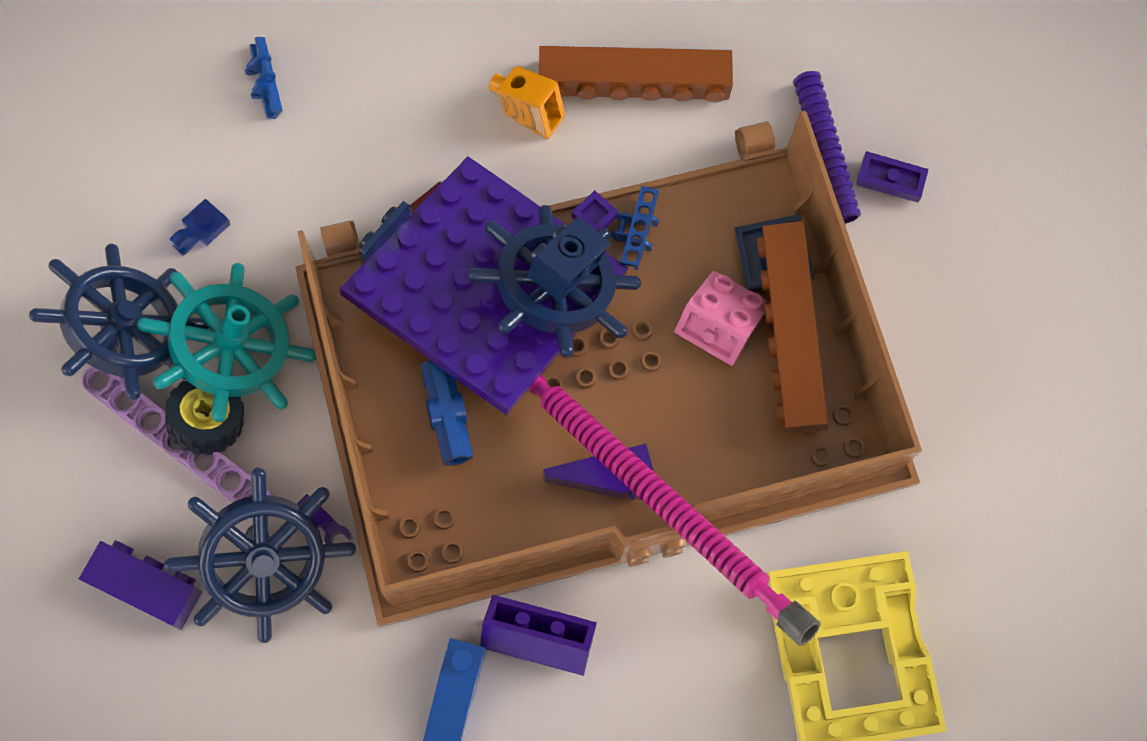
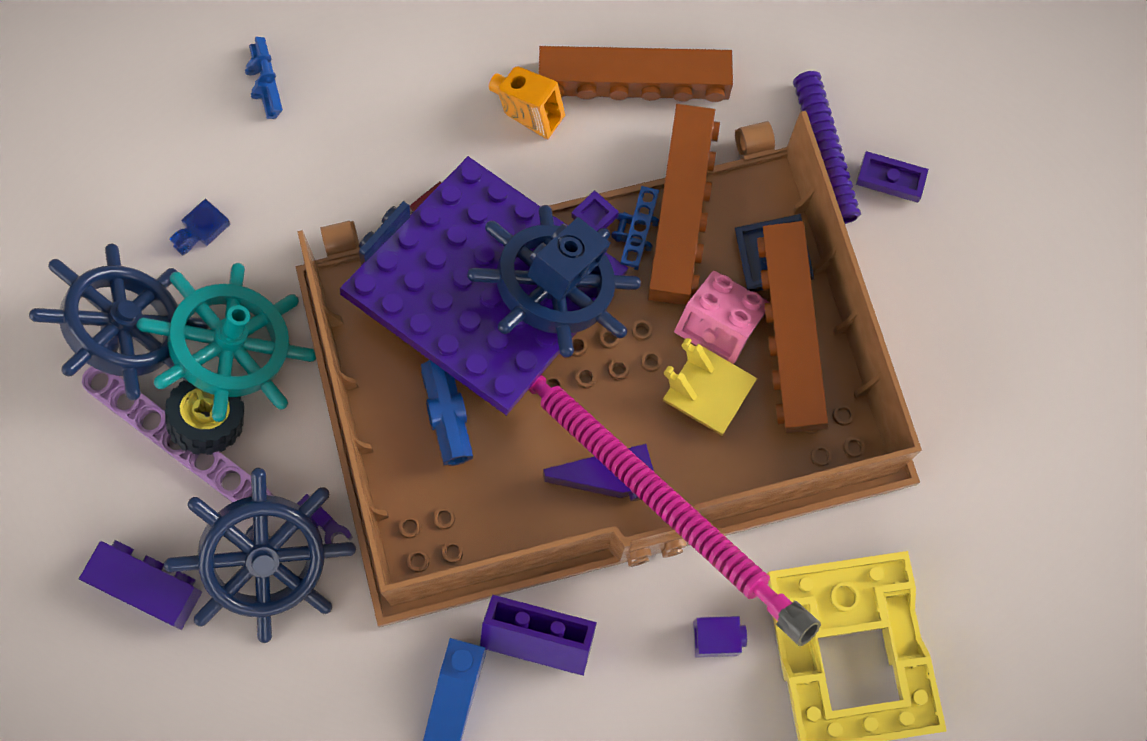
none -> dark orange brick [648,104,720,305]
none -> light yellow plate [663,338,757,436]
none -> dark purple brick [693,616,747,658]

